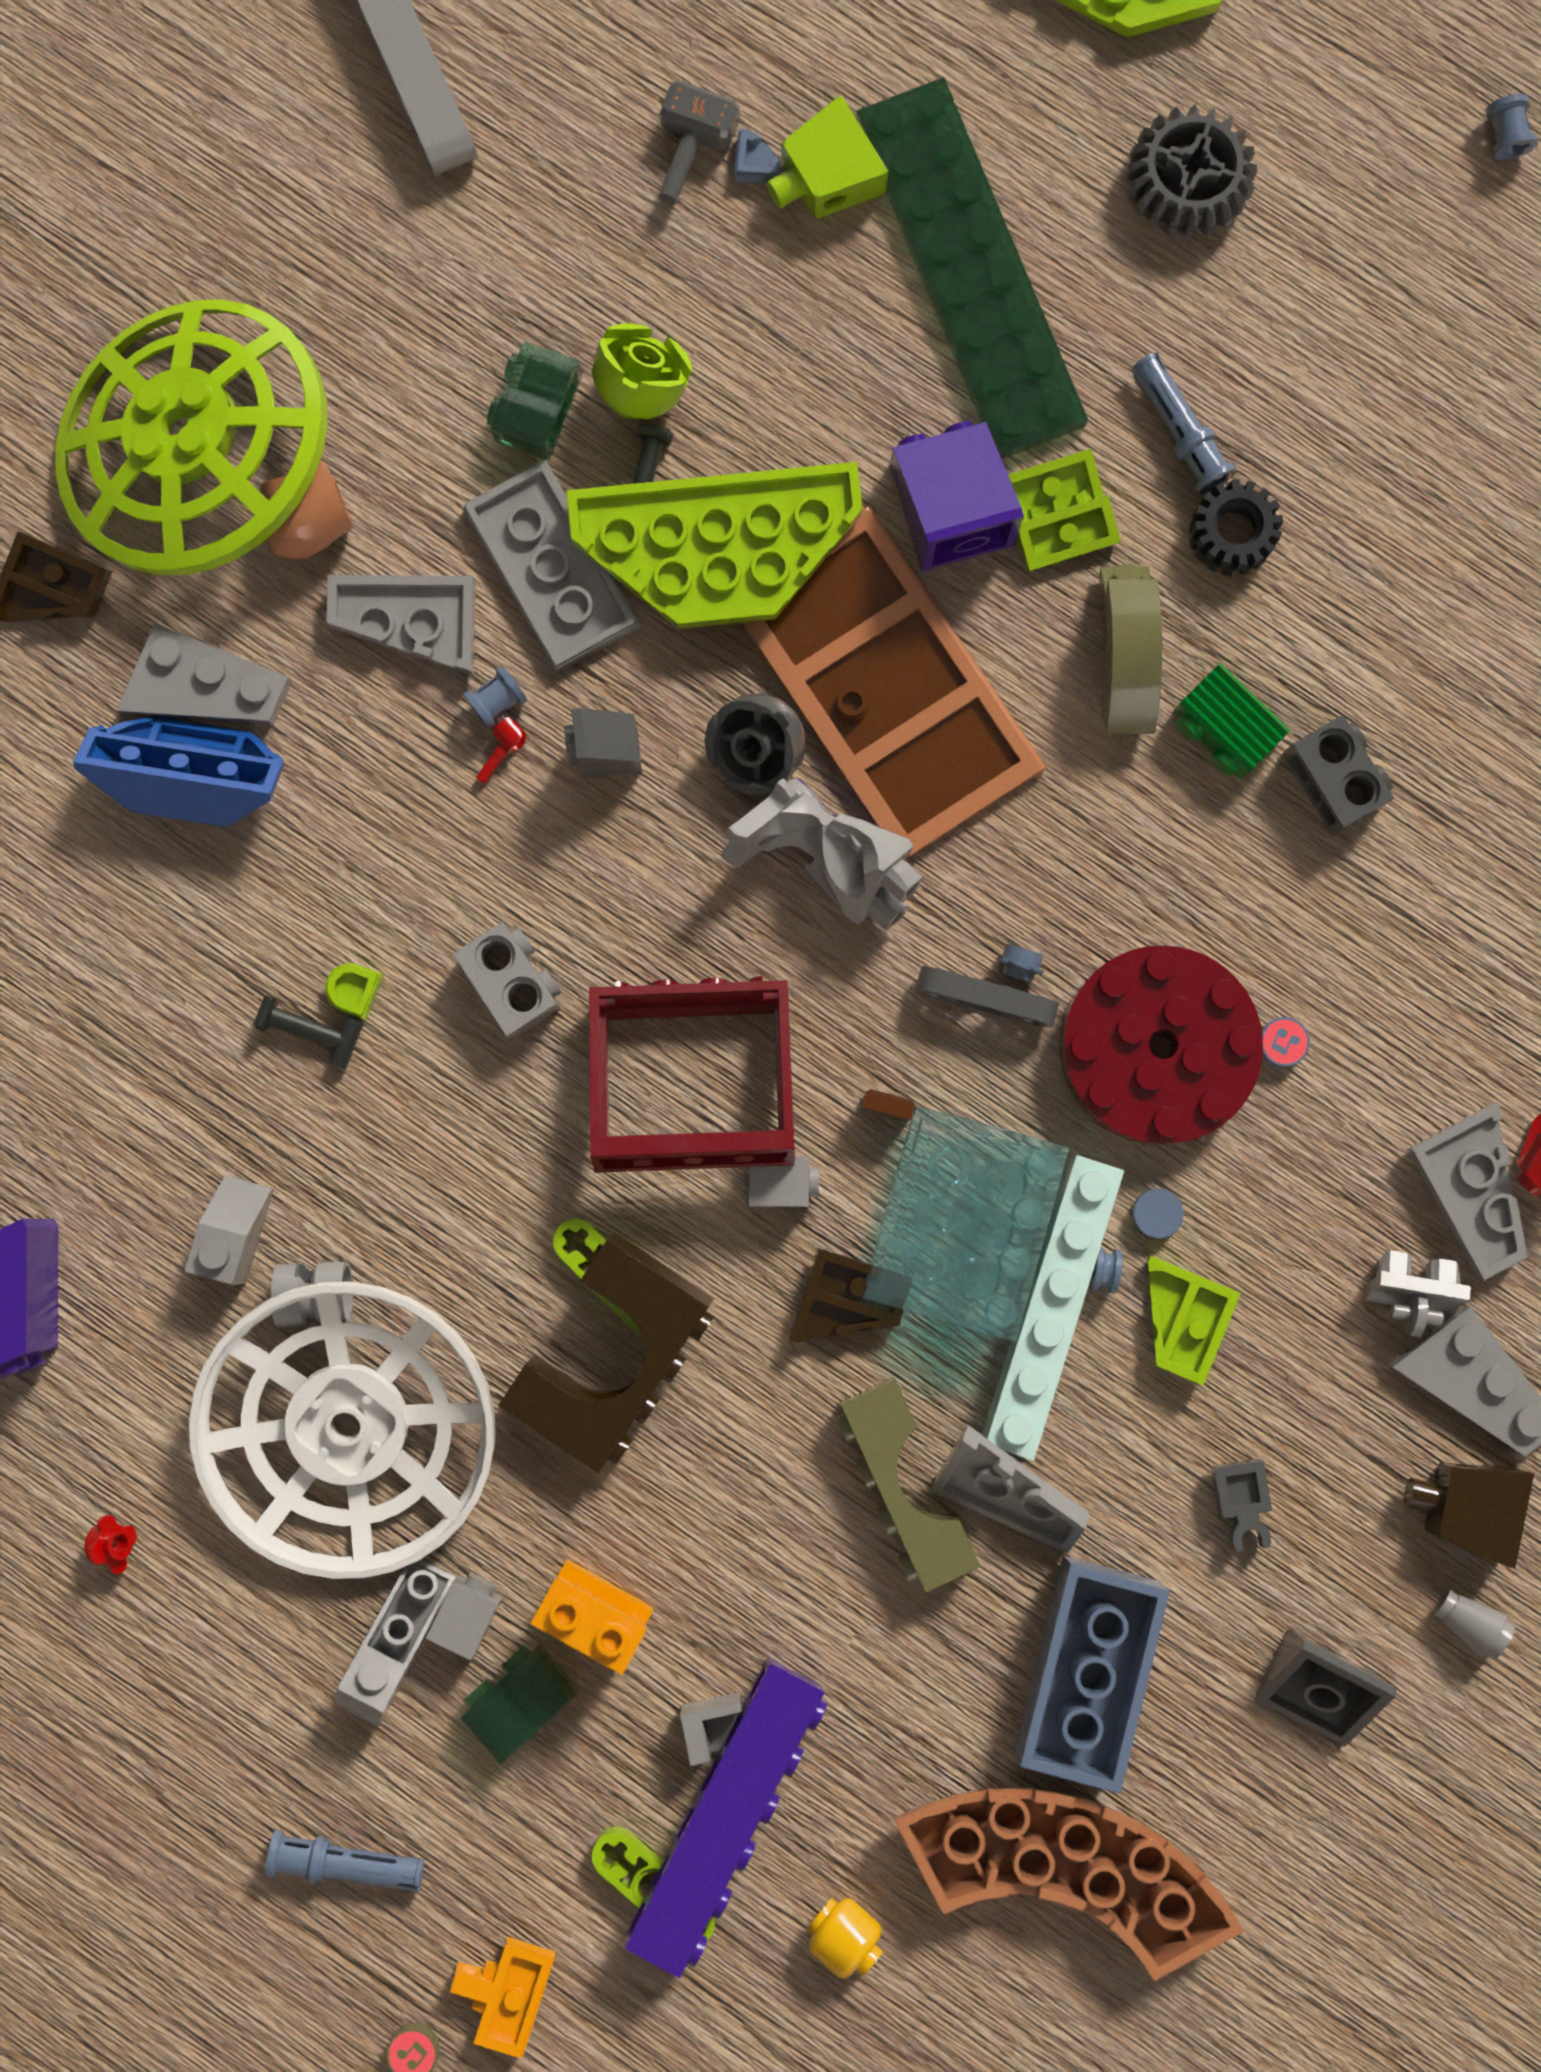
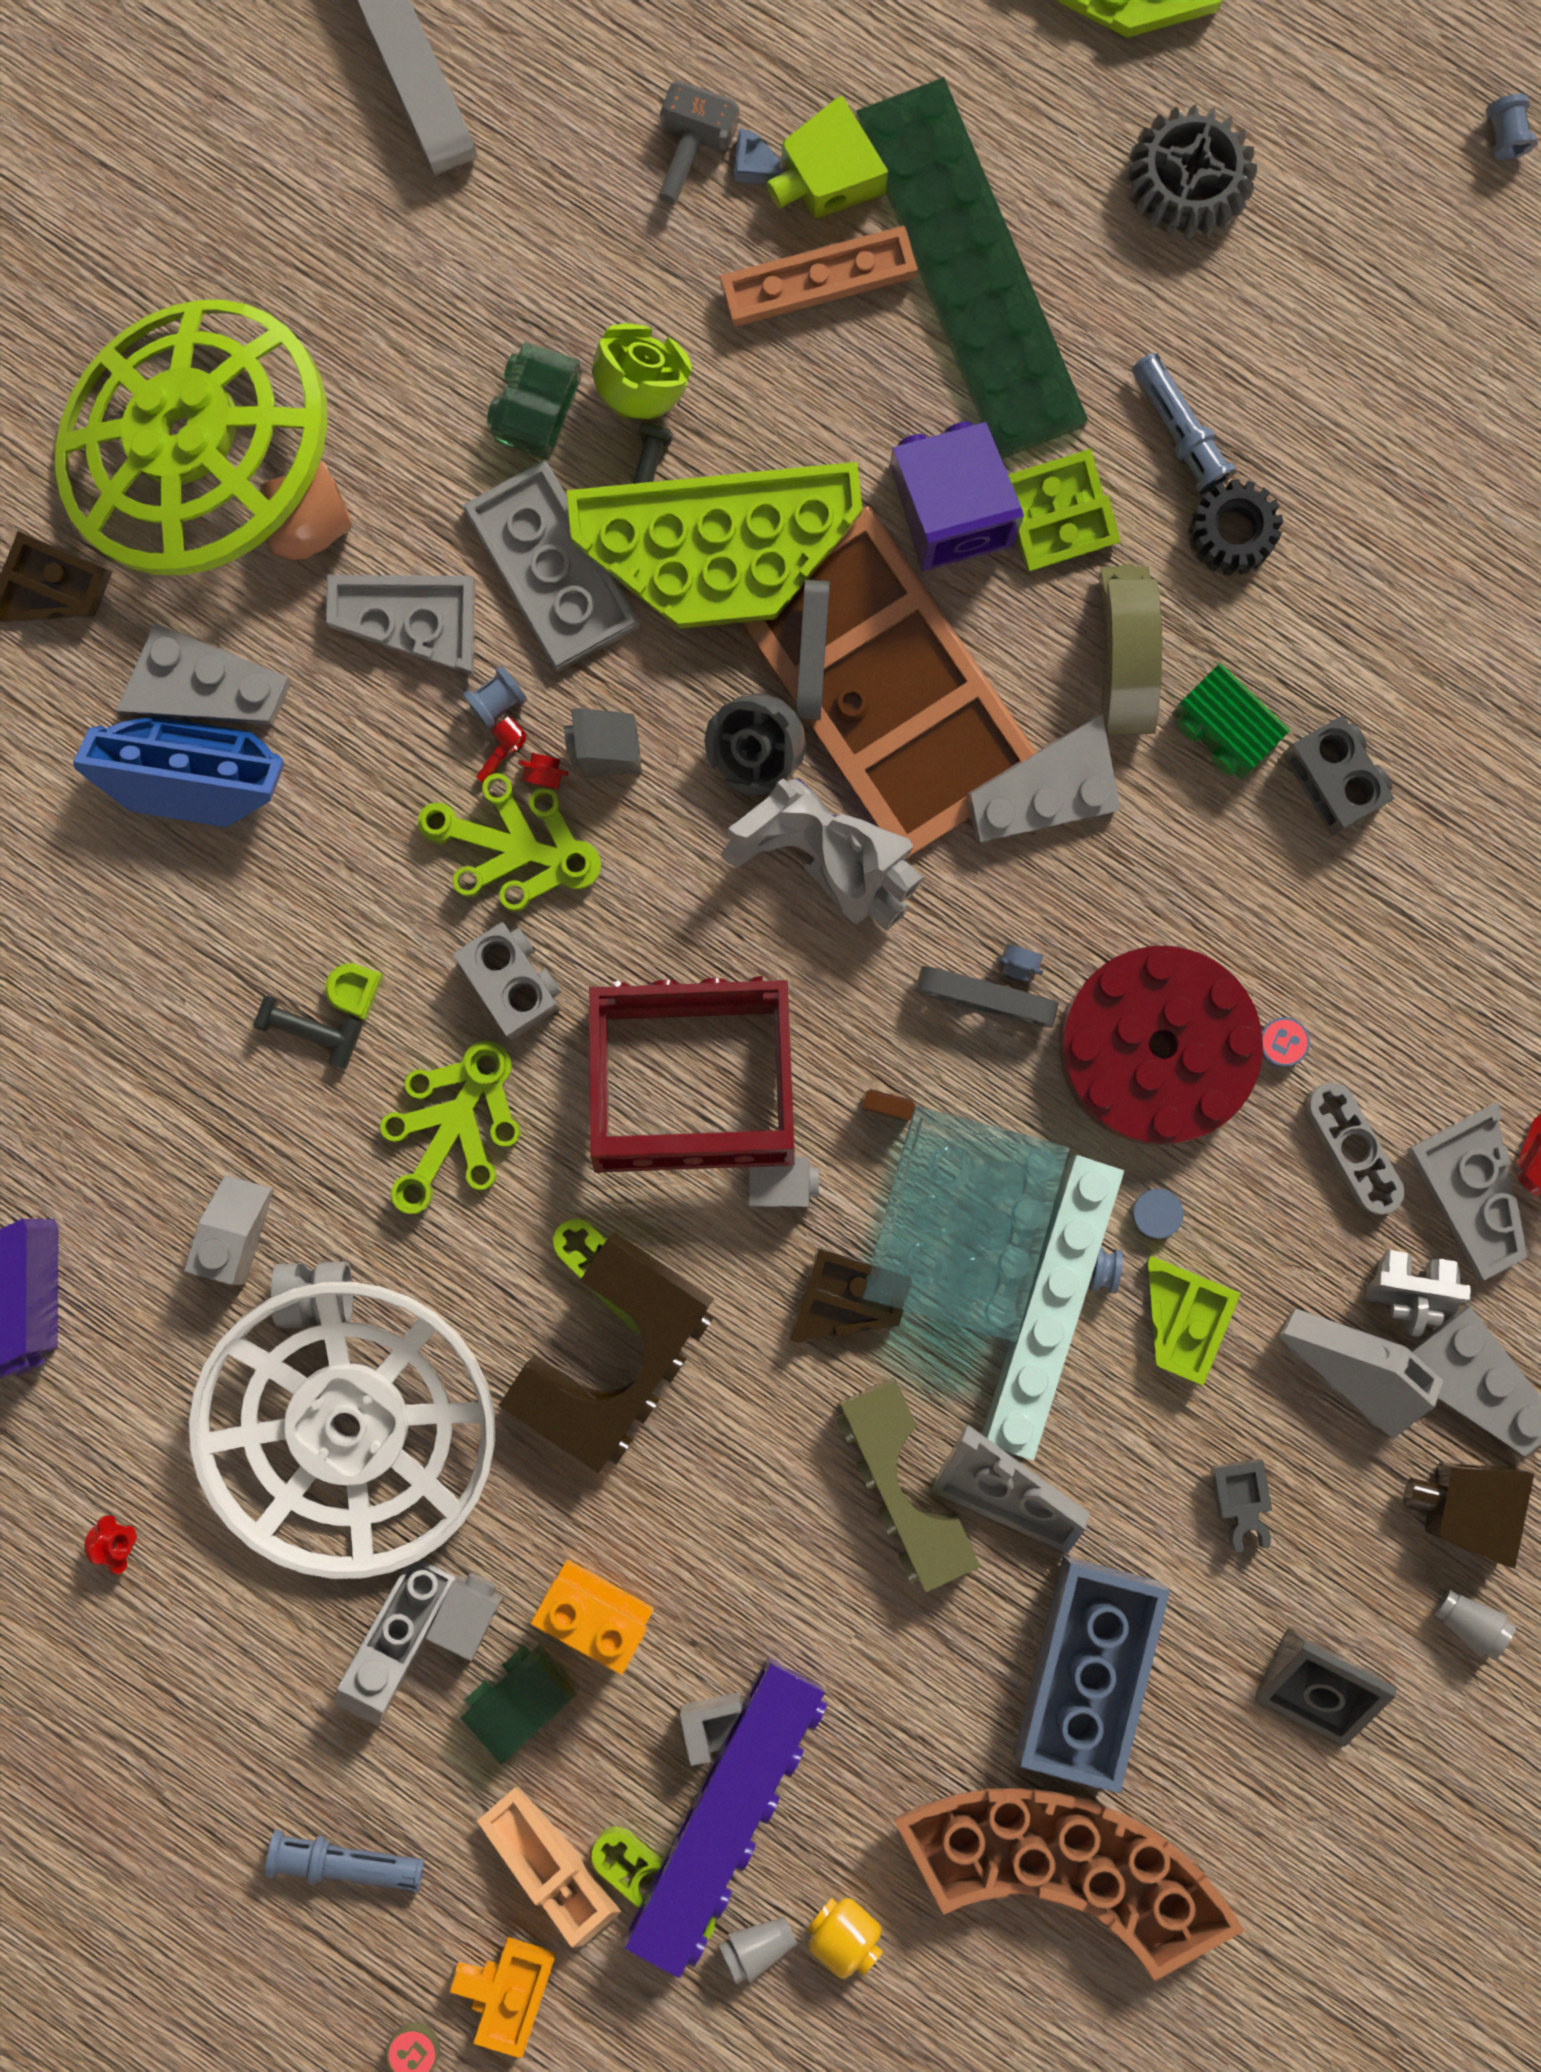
none -> lime plant [380,1040,521,1214]
none -> lime plant [417,773,601,912]
none -> light nougat slope [477,1787,622,1947]
none -> red plate [518,752,569,789]
none -> light grey cone [718,1916,798,1984]
none -> nougat plate [720,225,918,328]
none -> dark grey beam [796,579,830,720]
none -> light grey wing [967,714,1121,842]
none -> light grey slope [1279,1308,1444,1439]
none -> light grey beam [1305,1083,1404,1214]

